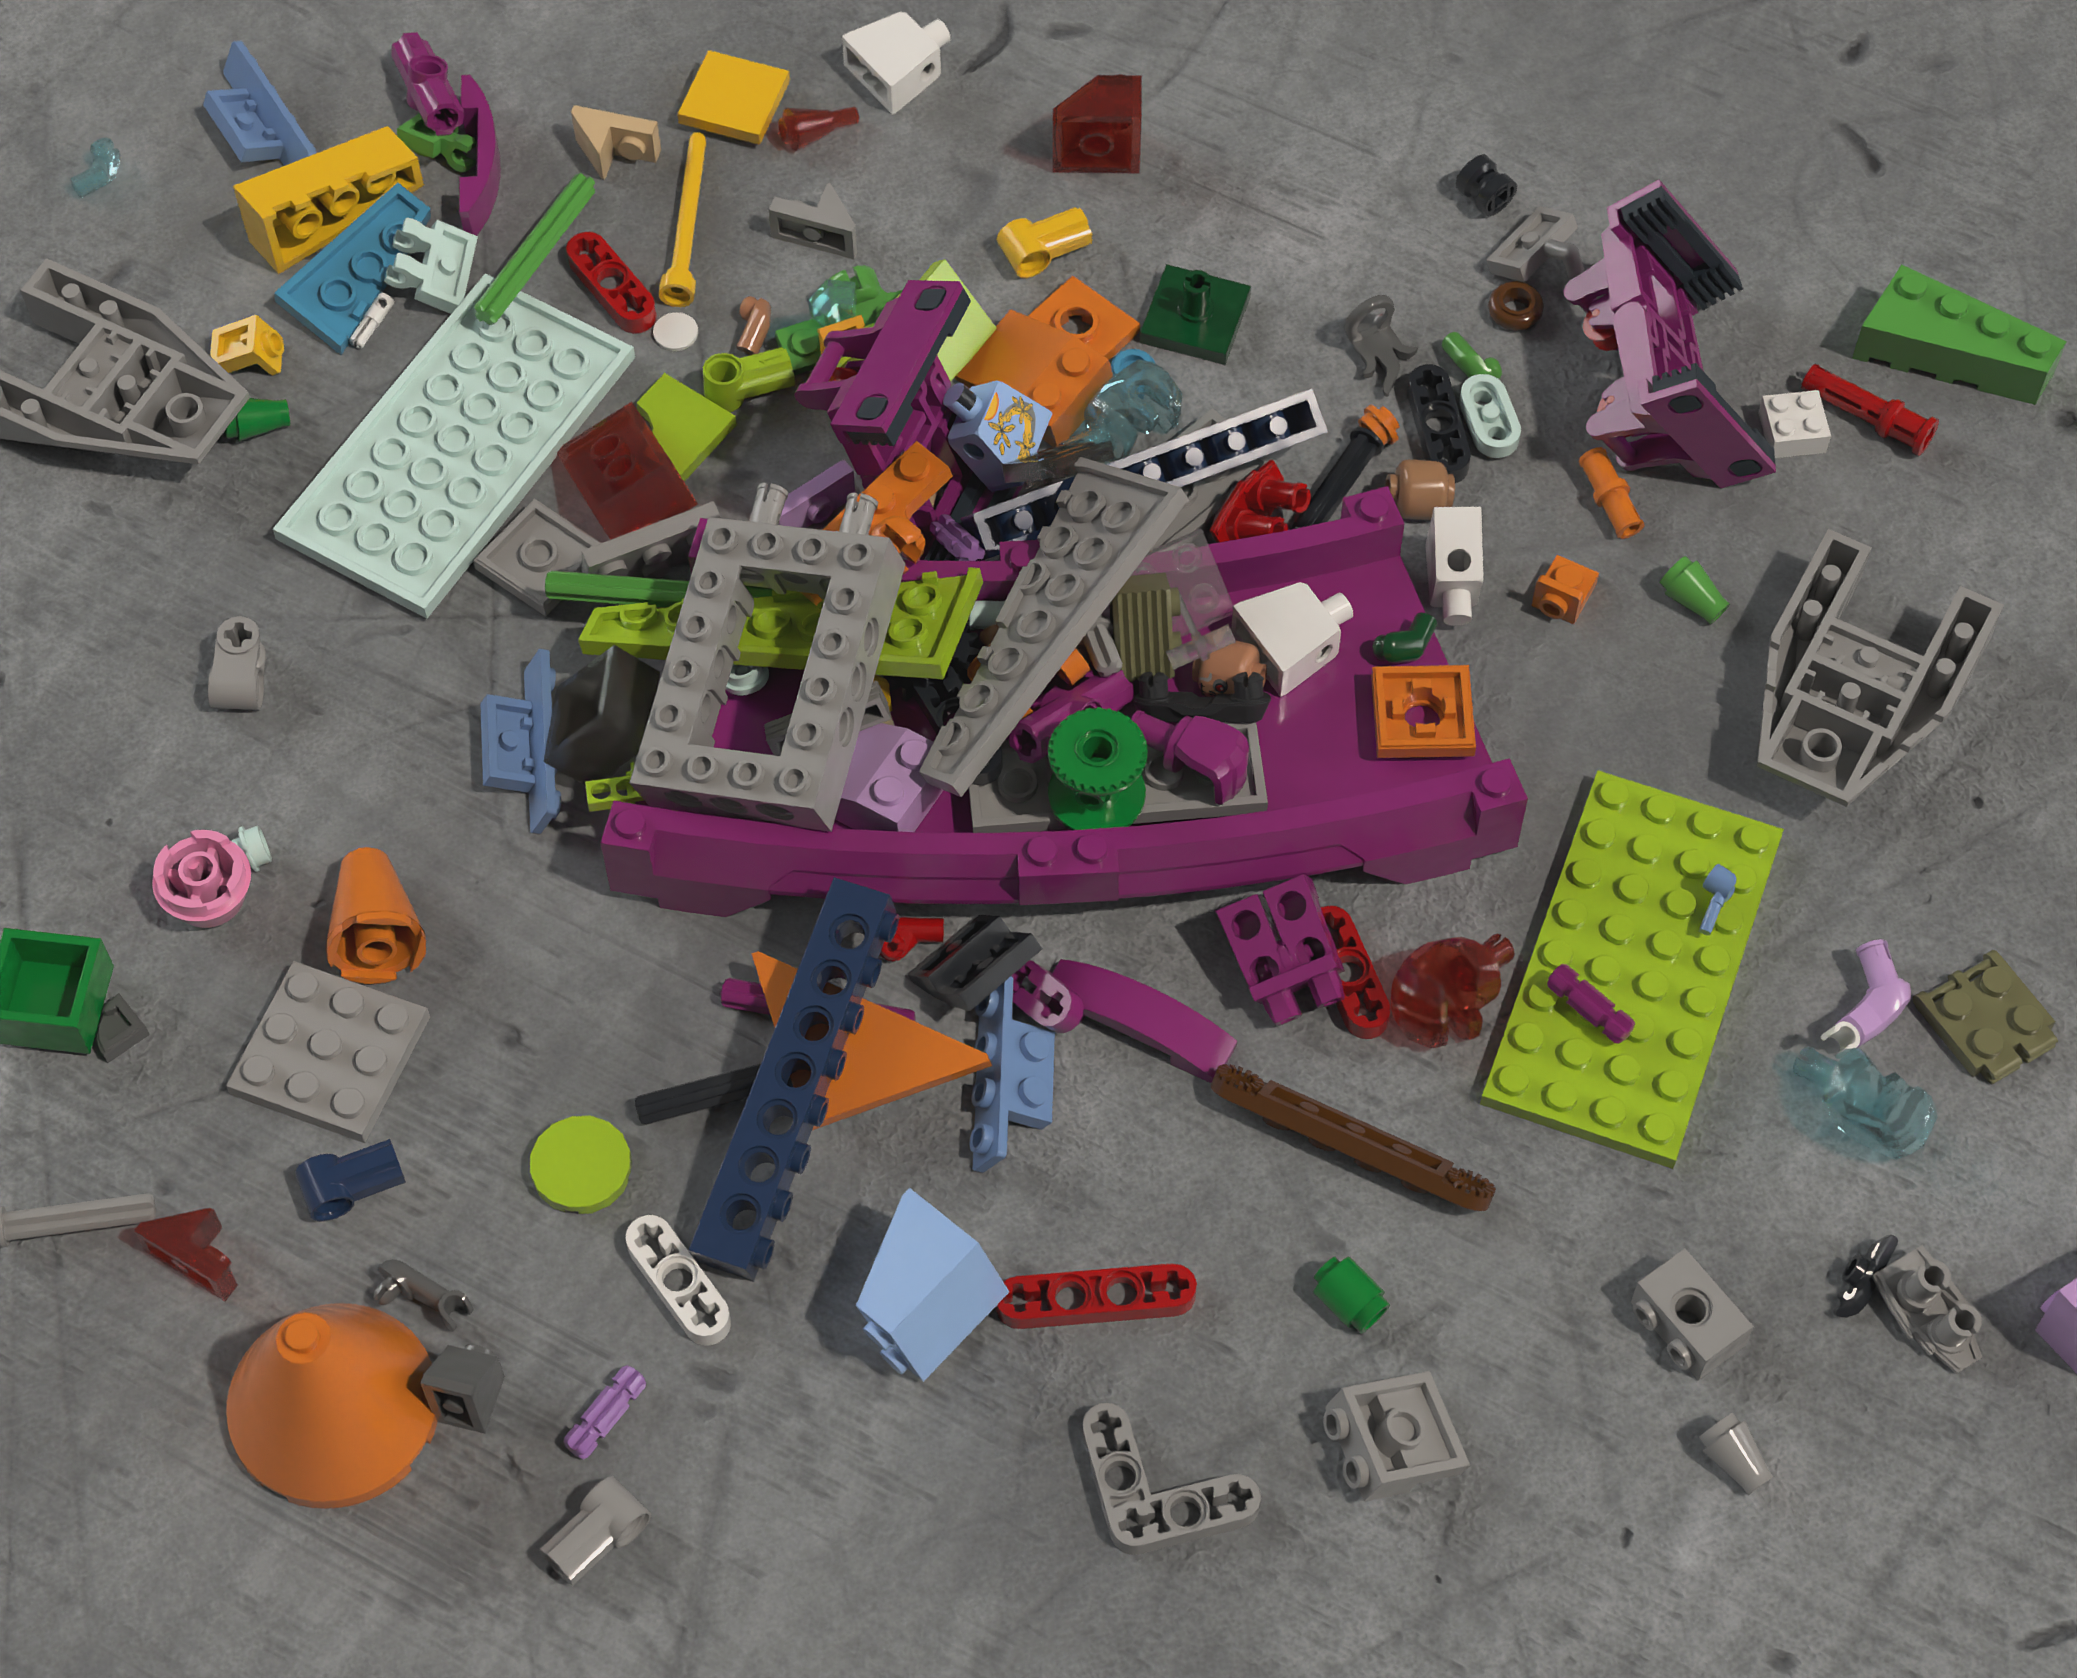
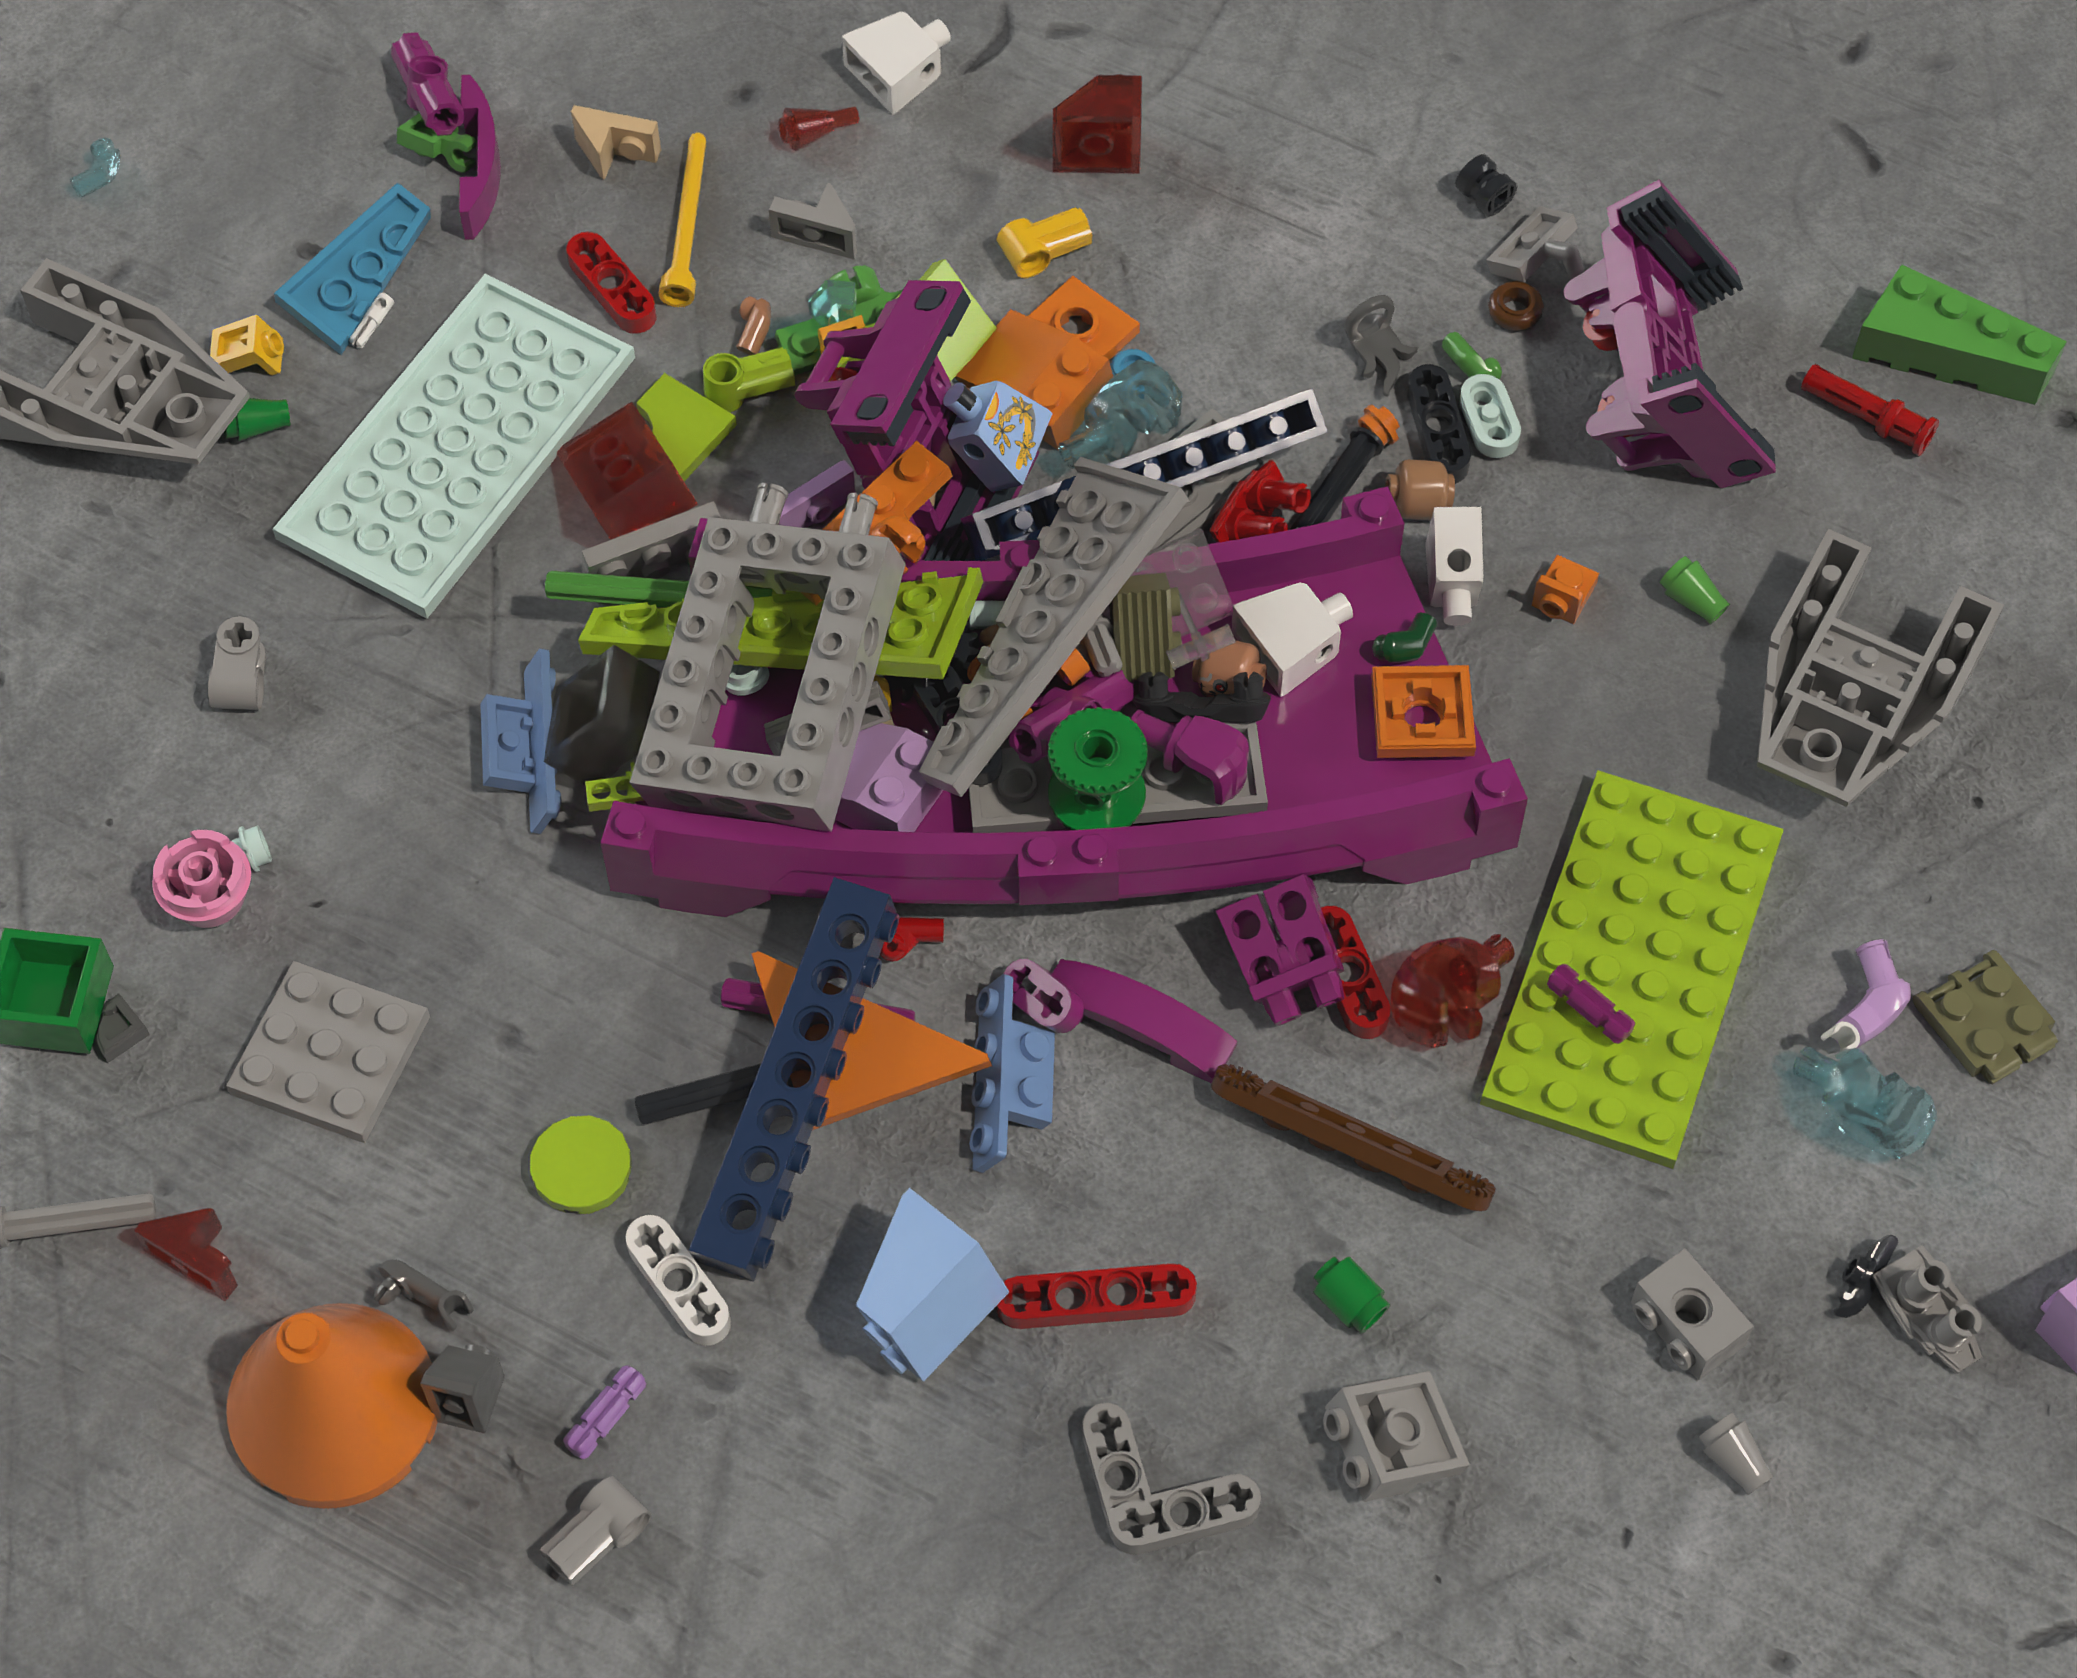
medium blue bracket [203,41,317,166] -> none
yellow wedge [233,126,424,274] -> none
dark blue piece [295,1139,406,1221] -> none
orange cone [326,847,426,984] -> none
light aqua plate [384,218,478,314] -> none
light grey plate [473,499,601,617] -> none
bright green axle [475,173,595,325] -> none
white piece [653,312,698,351] -> none
yellow tile [678,50,790,145] -> none
black slope [908,915,1042,1011] -> none
medium lavender axle [930,514,985,561] -> none
clear smoke plate [1002,440,1115,489] -> none
dark green tile [1140,264,1251,365] -> none
orange pin [1579,447,1645,539] -> none
medium blue hand [1699,864,1736,935] -> none
white piece [1758,390,1831,458] -> none

